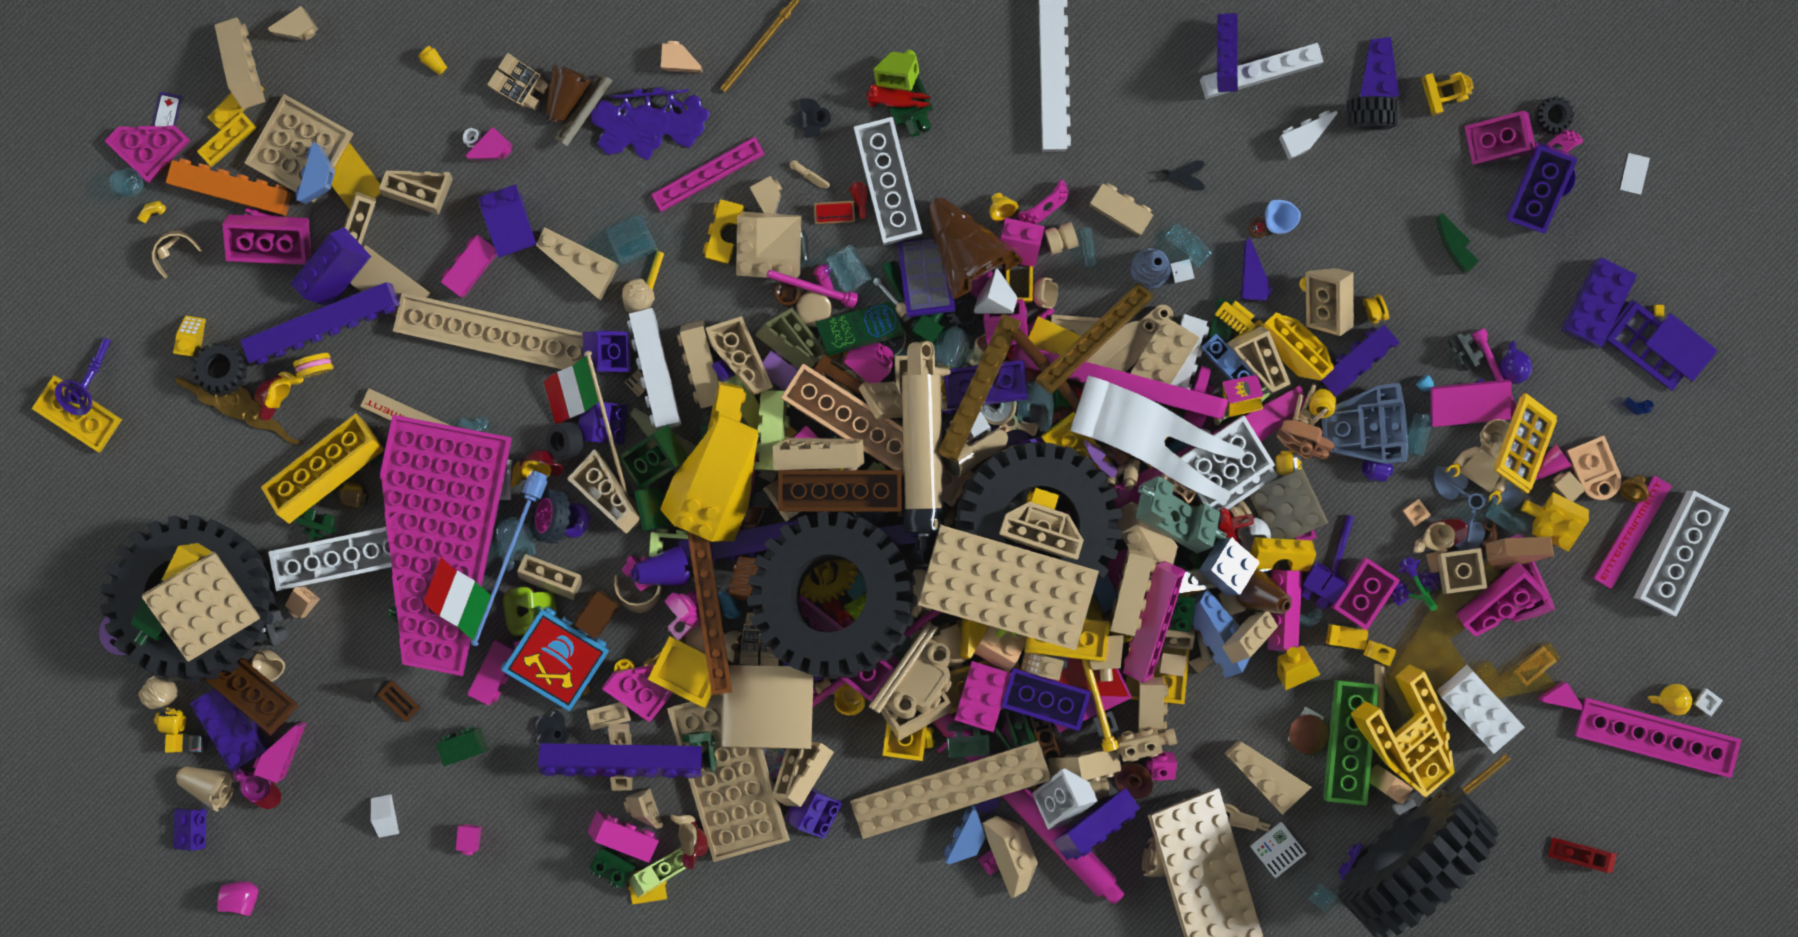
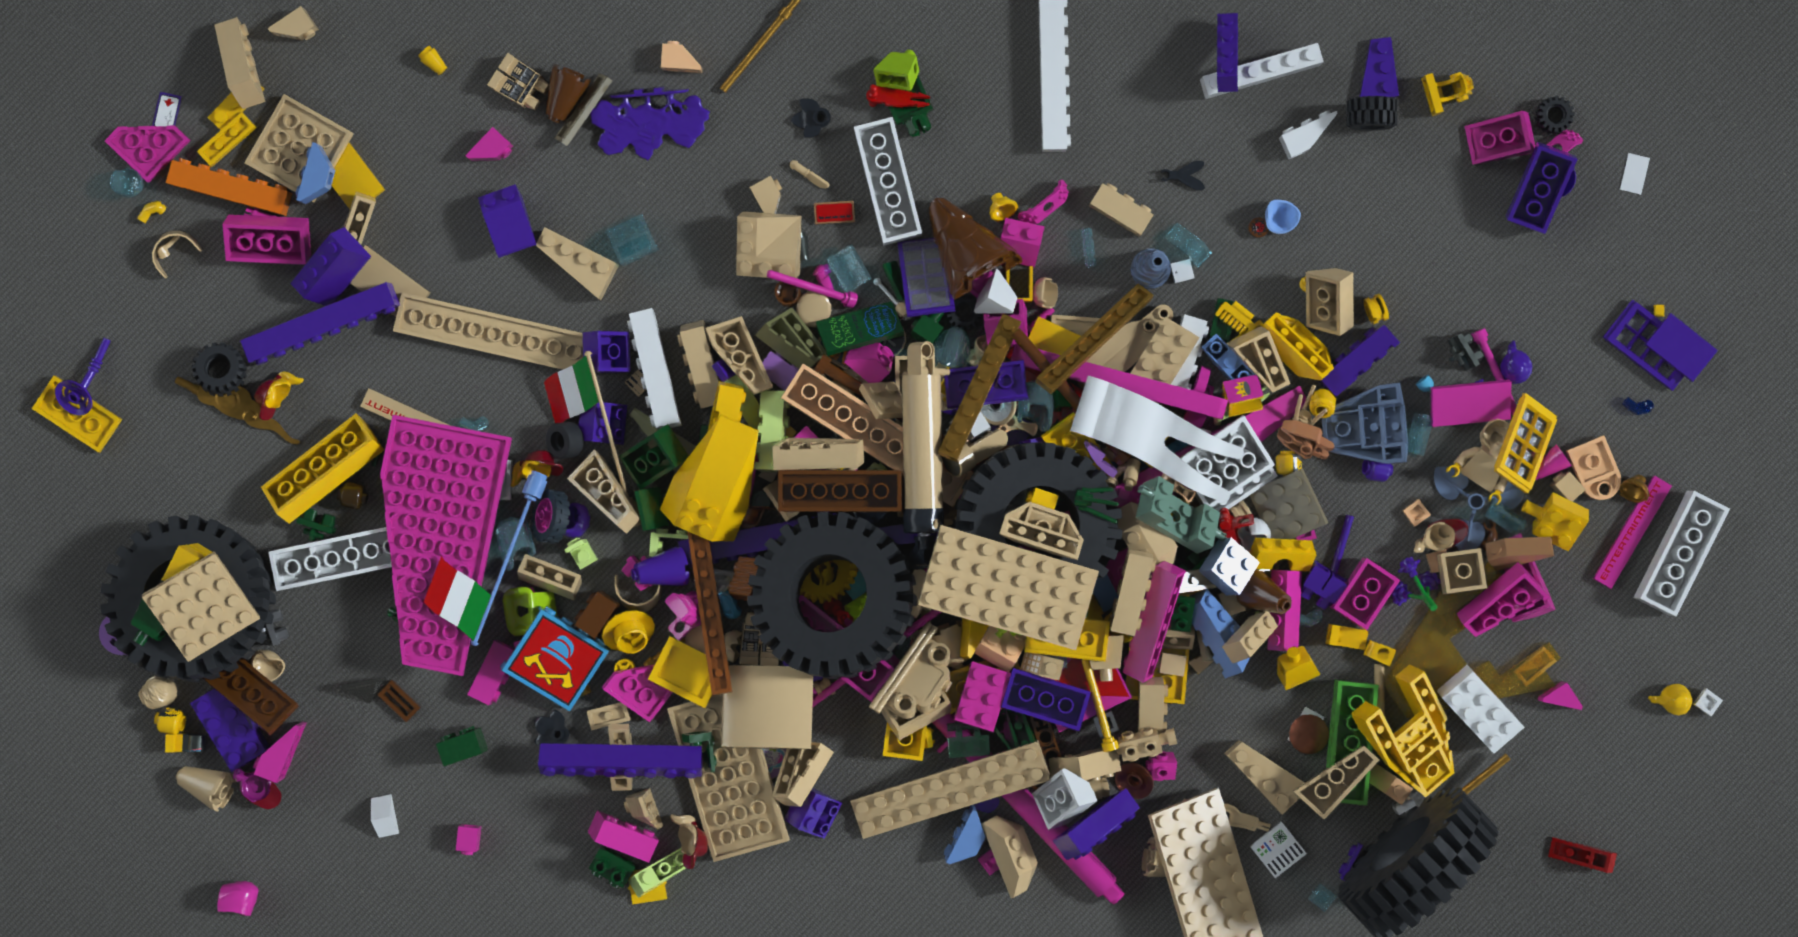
yellow slope [173,315,206,357] -> none
dark purple bracket [173,808,206,851] -> none
light nougat slope [285,586,320,618] -> none
yellow head [293,353,334,379] -> none
tan wedge [379,171,453,215] -> none
dark pink brick [441,234,497,298] -> none
white plate [463,128,482,148] -> none
tan hair [622,279,655,313] -> none
yellow bar [646,251,664,290] -> none
dark pink tile [651,137,765,212] -> none
yellow arch [703,199,744,265] -> none
yellow hair [834,683,866,716] -> none
red cone [849,181,868,219] -> none
tan wheel [1044,222,1079,255] -> none
dark purple slope [1240,239,1271,302] -> none
dark green slope [1436,213,1479,274] -> none
dark purple brick [1560,257,1637,348] -> none
dark pink plate [1574,697,1742,778] -> none
none -> yellowish green bracket [564,538,598,570]
none -> yellow helmet [602,610,655,654]
none -> dark green plant [1074,487,1119,524]
none -> tan wedge [1293,746,1379,819]

